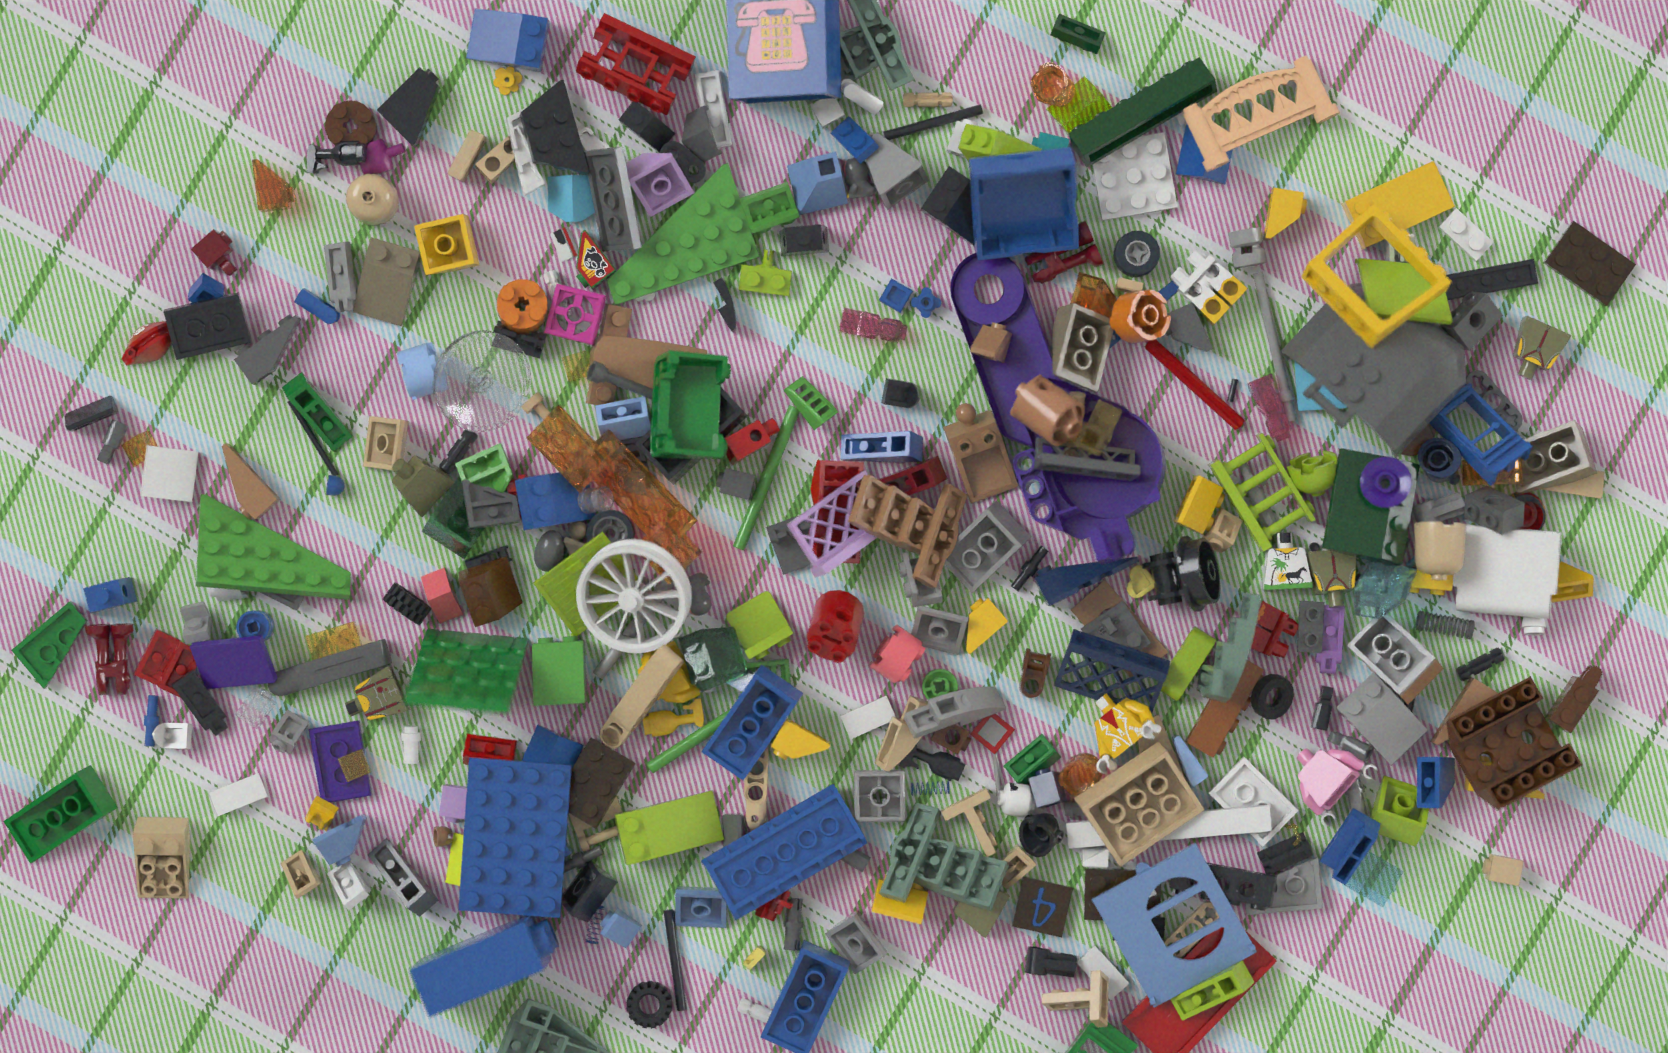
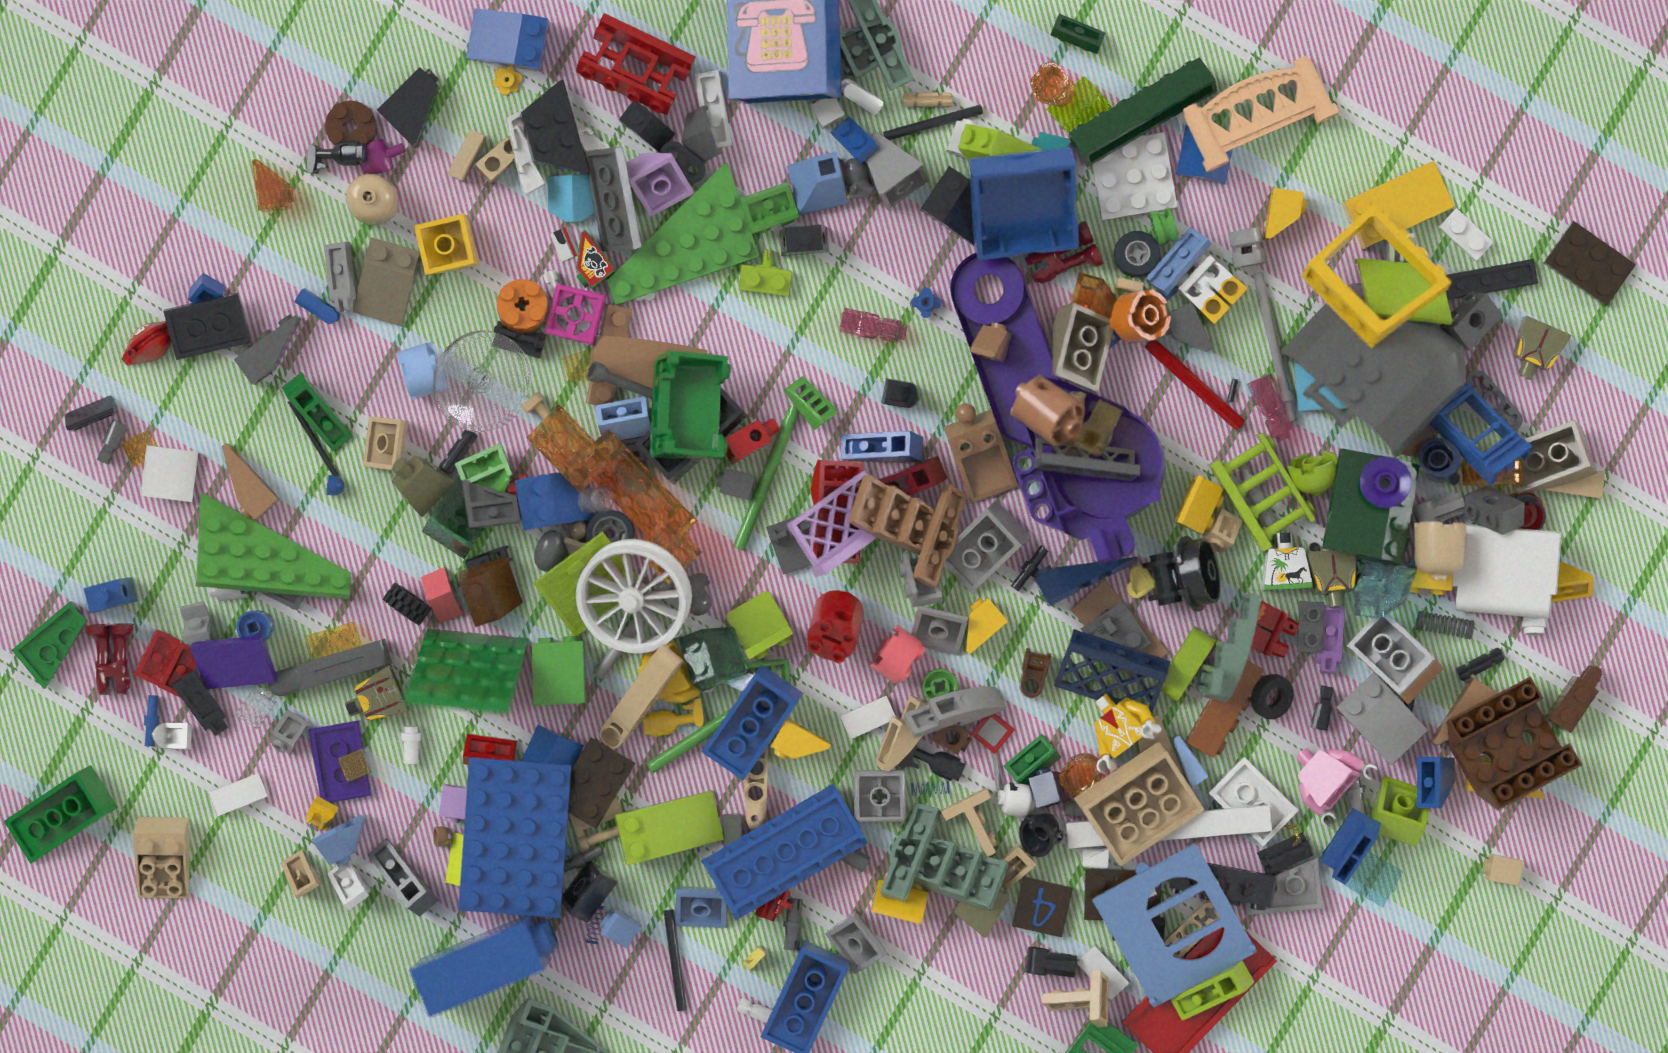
dark red brick [191,229,238,276] -> none
black tyre [626,981,673,1029] -> none
black slope [713,277,736,332] -> none
blue tile [879,278,913,313] -> none
dark grey bar [1327,731,1374,761] -> none
none -> medium blue hinge [1146,227,1211,296]
none -> bright green wheel [1149,207,1178,246]

